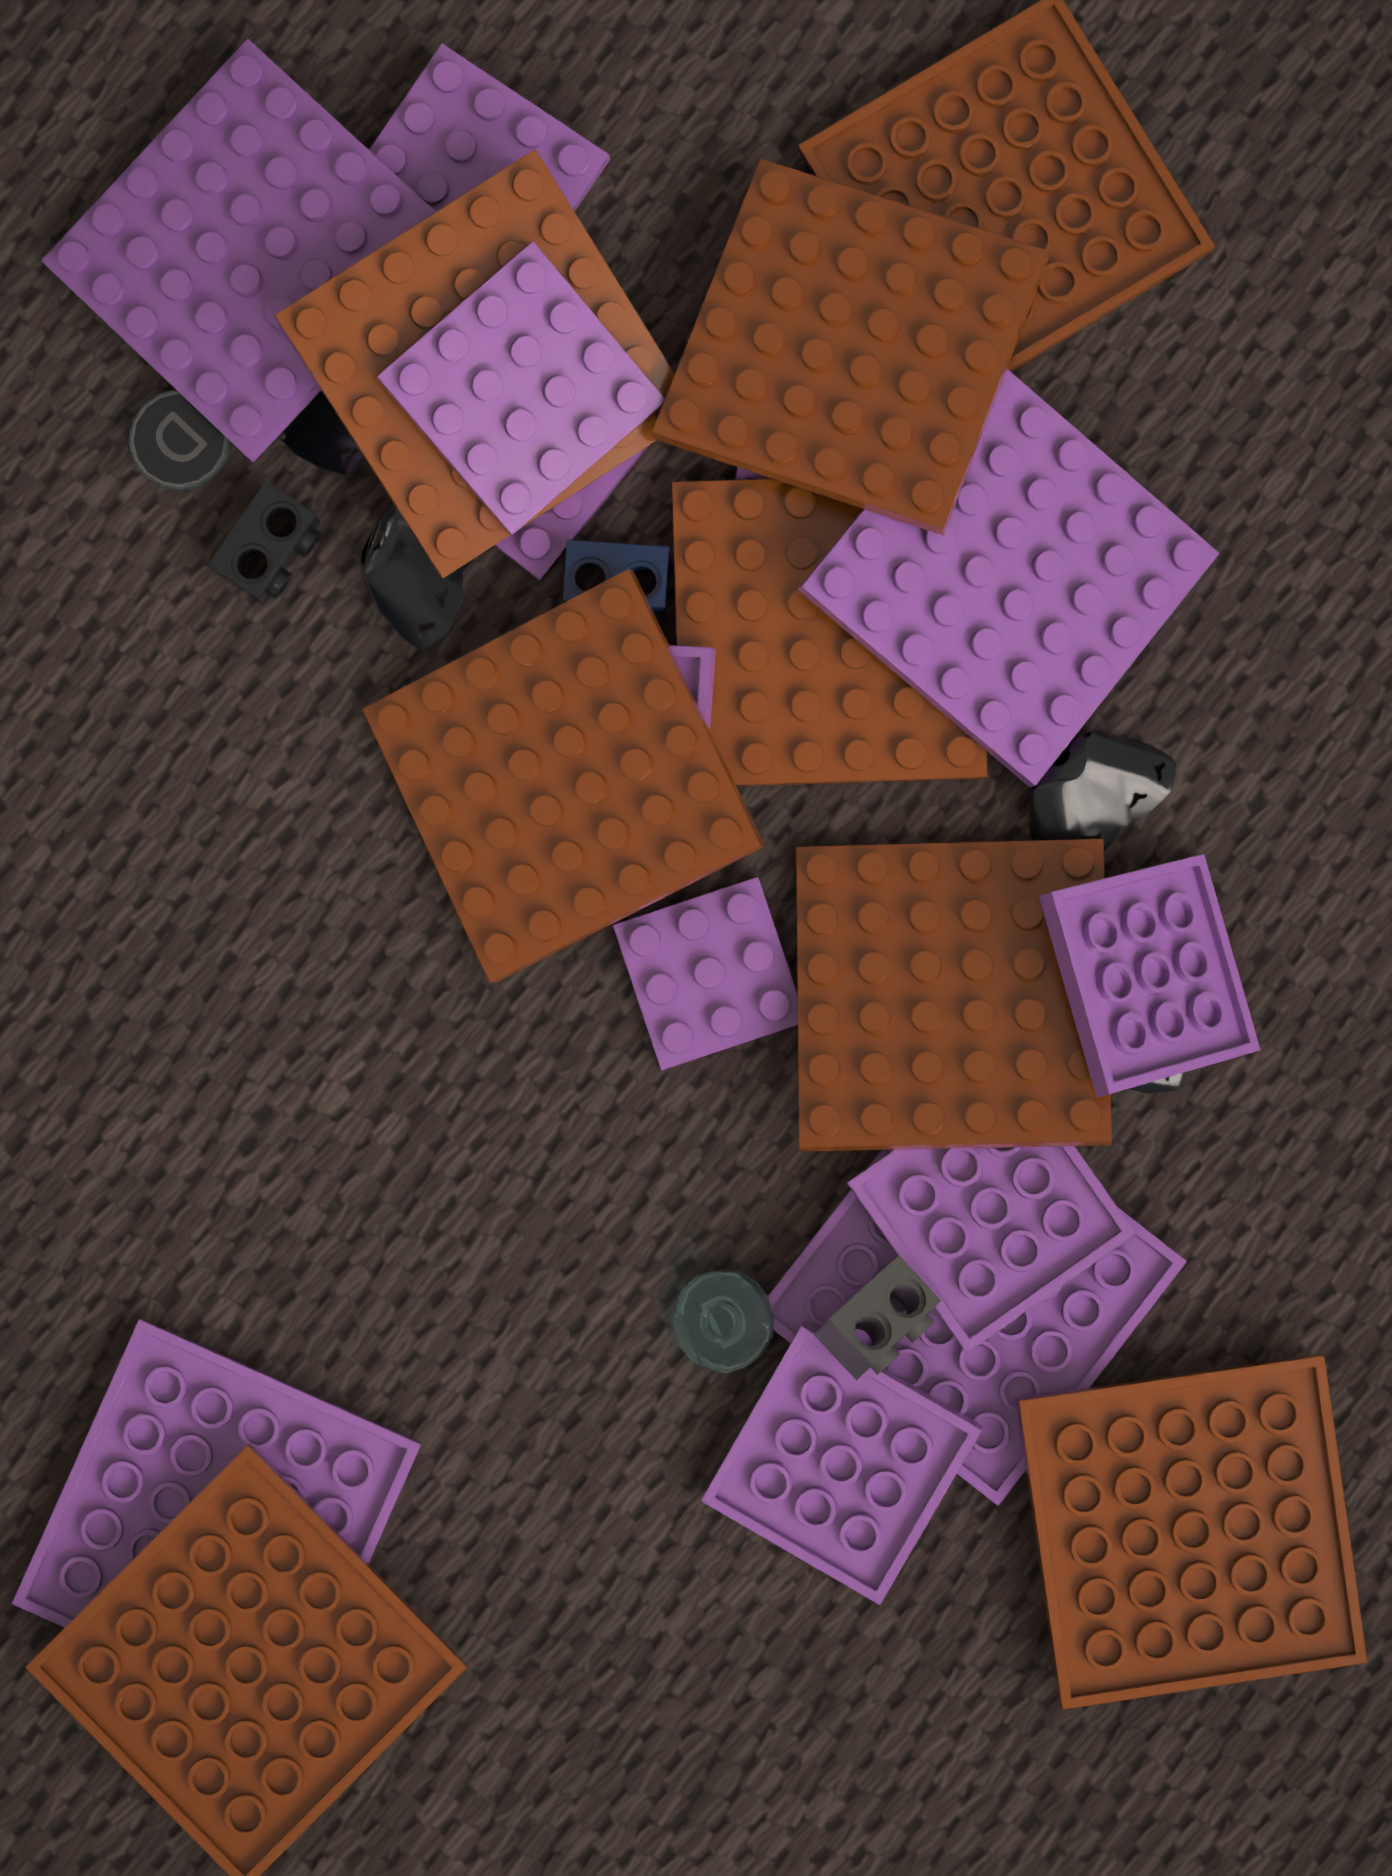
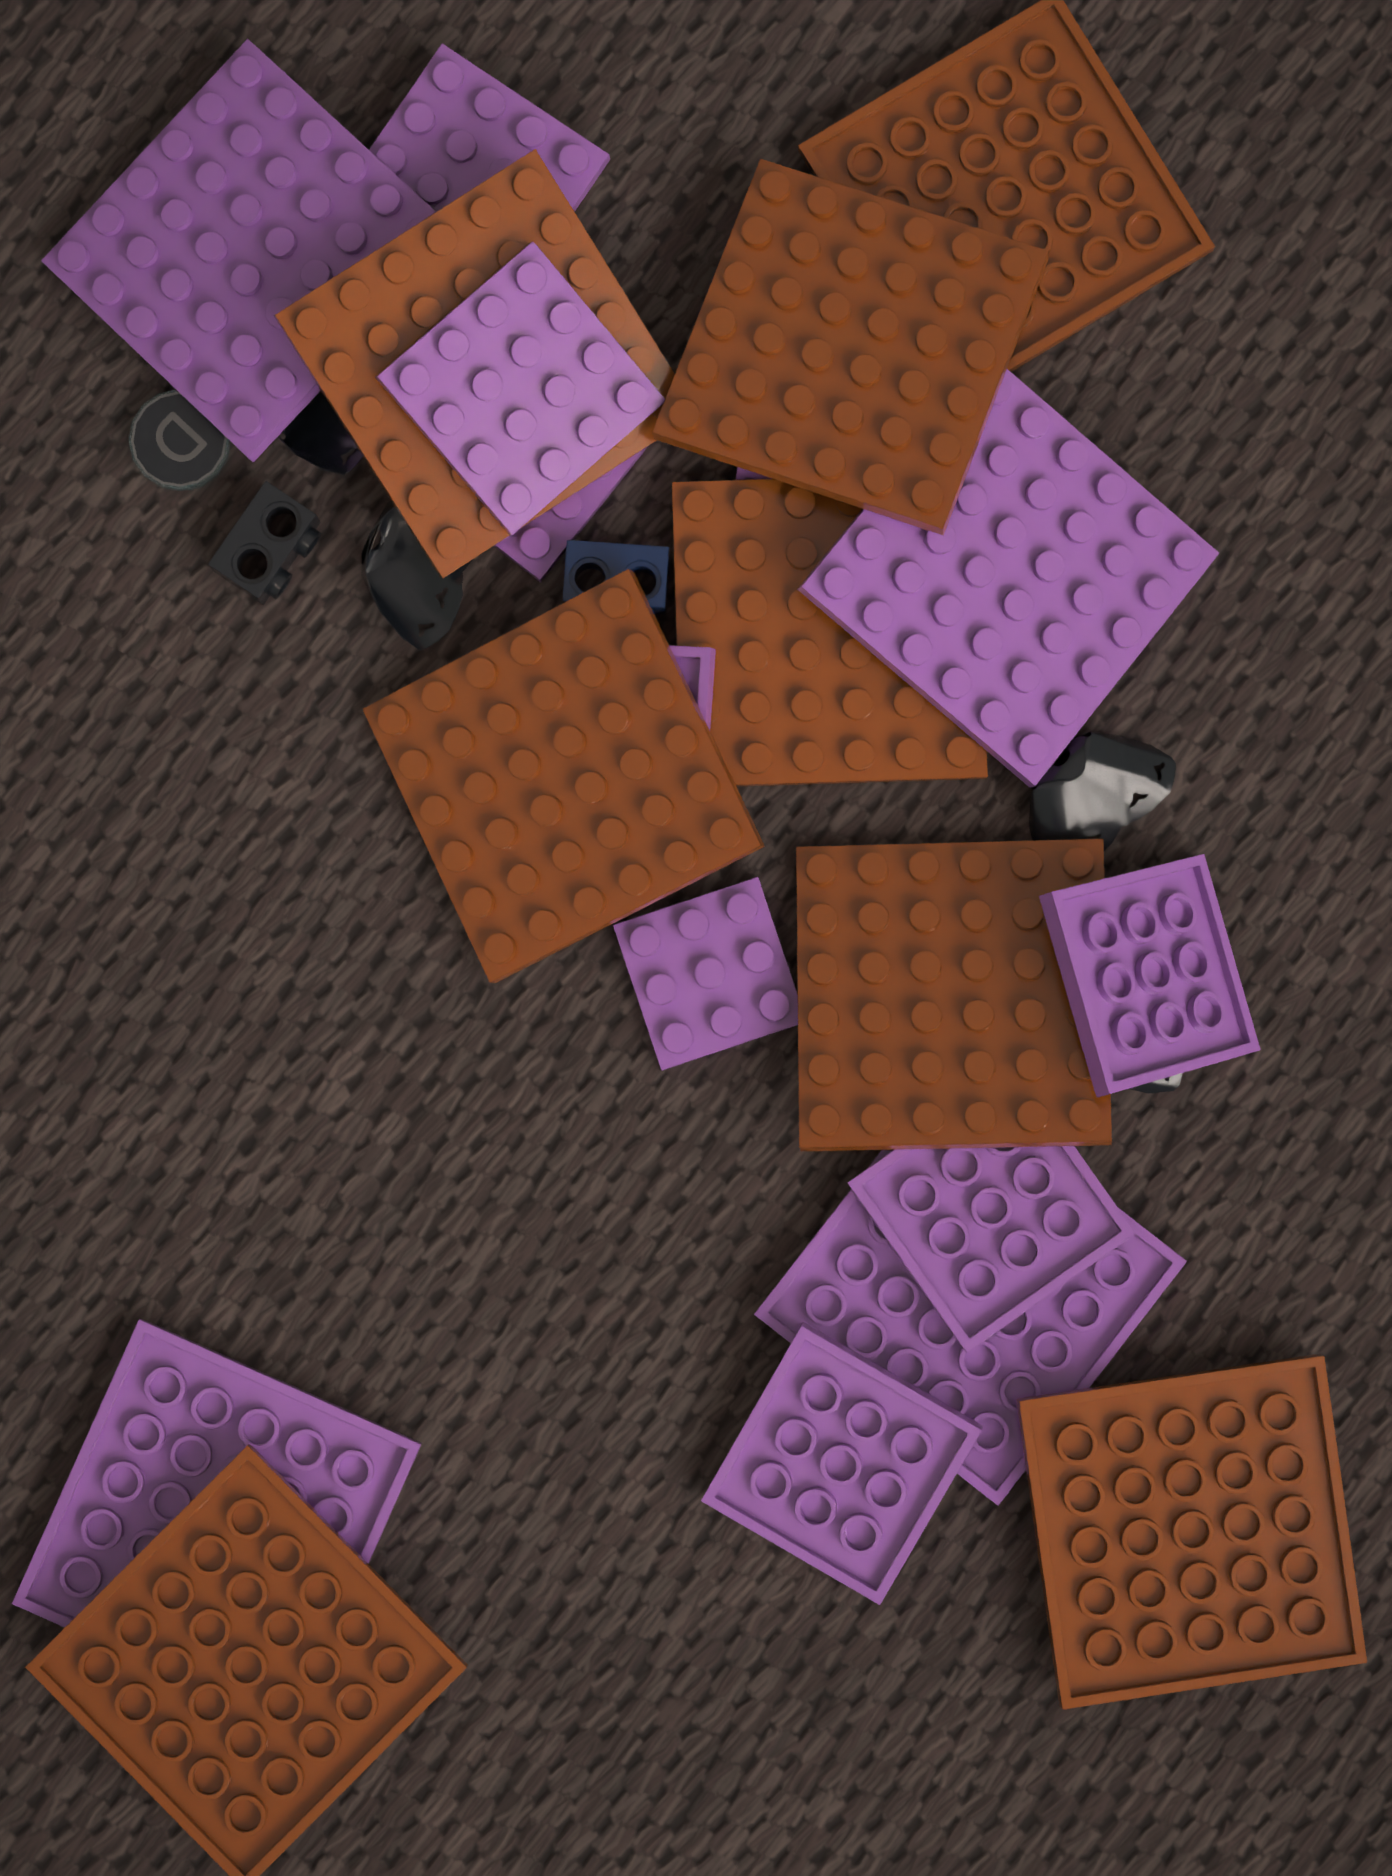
clear light blue tile [673,1269,774,1373] -> none
dark grey brick [814,1255,941,1381] -> none

